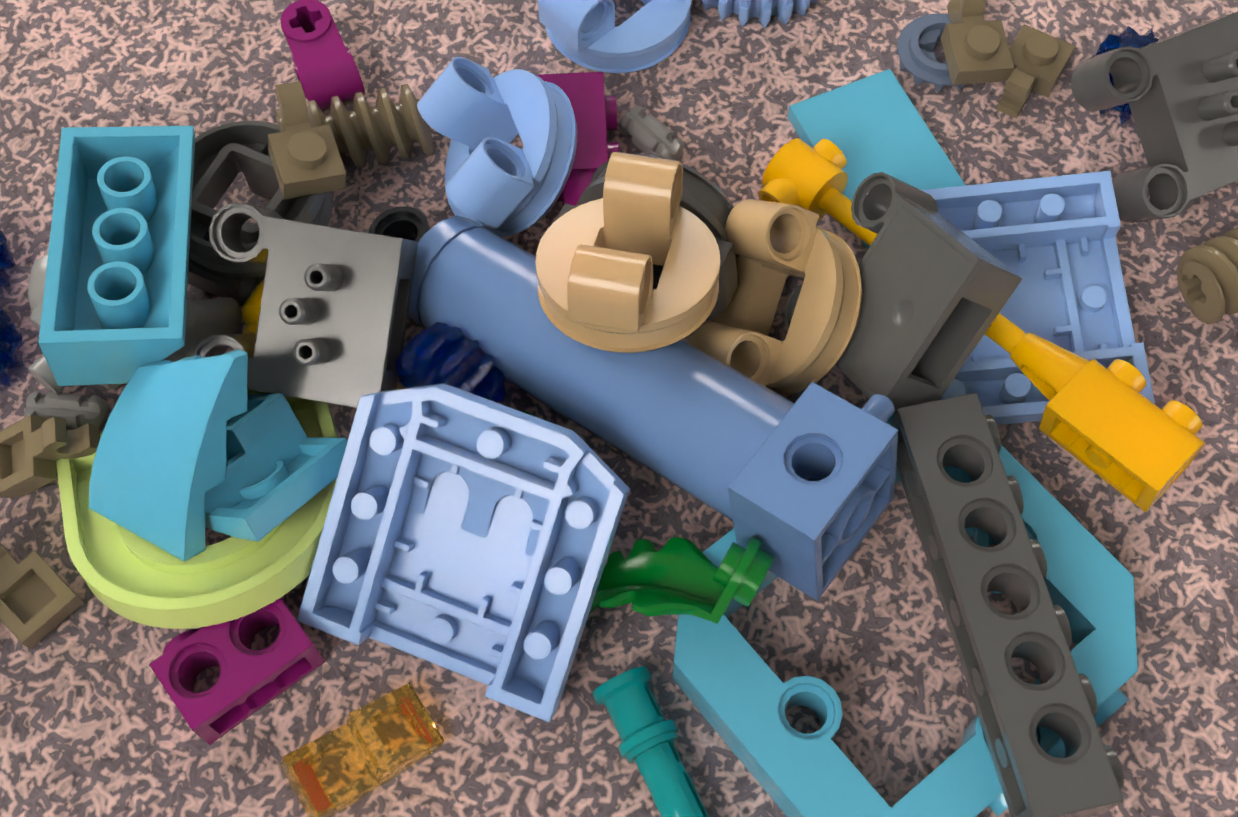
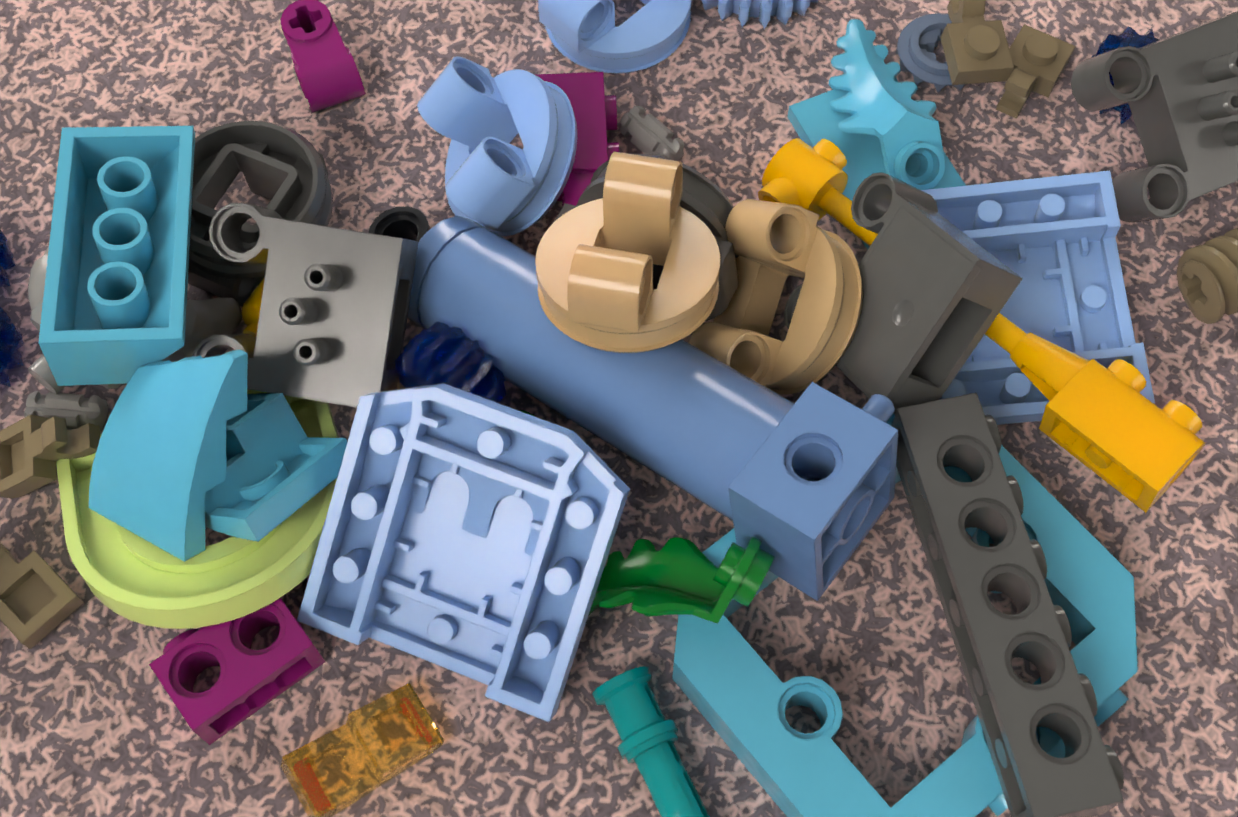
dark tan plate [268,81,346,199] -> none
dark tan piece [308,84,434,168] -> none
none -> medium azure plant [829,19,945,190]

